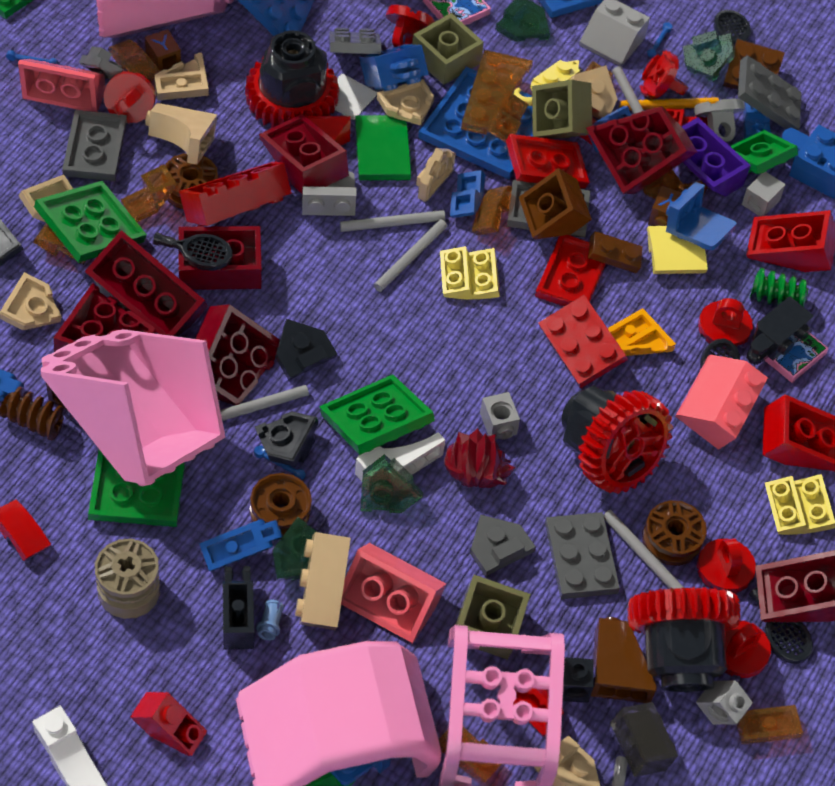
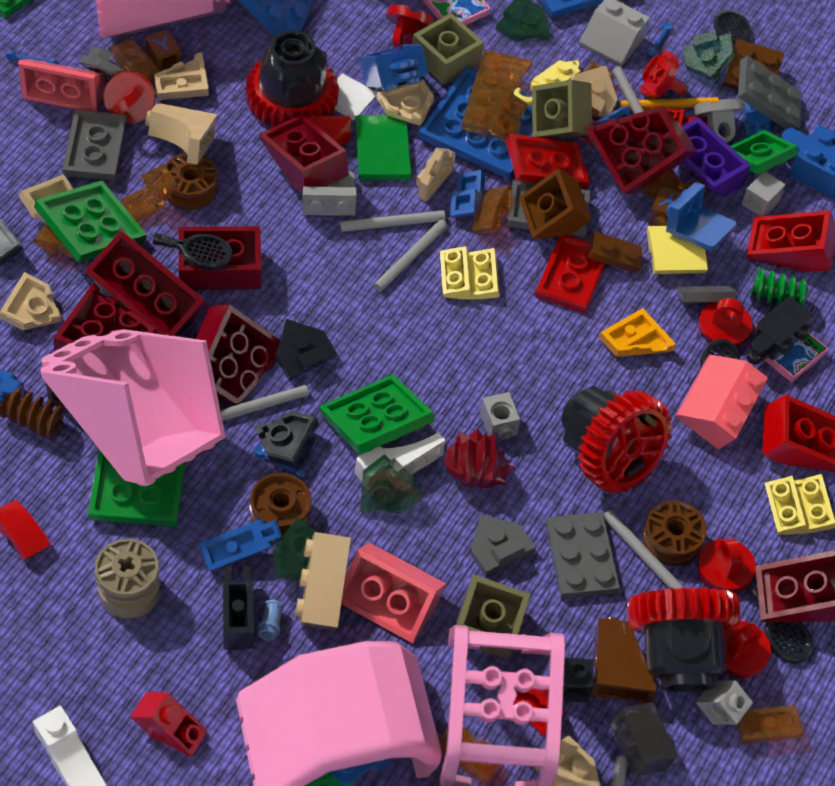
red wedge [179,161,292,227] -> none
dark grey plate [329,28,381,54] -> none
red plate [538,295,627,389] -> none
none -> dark grey tile [677,286,736,303]

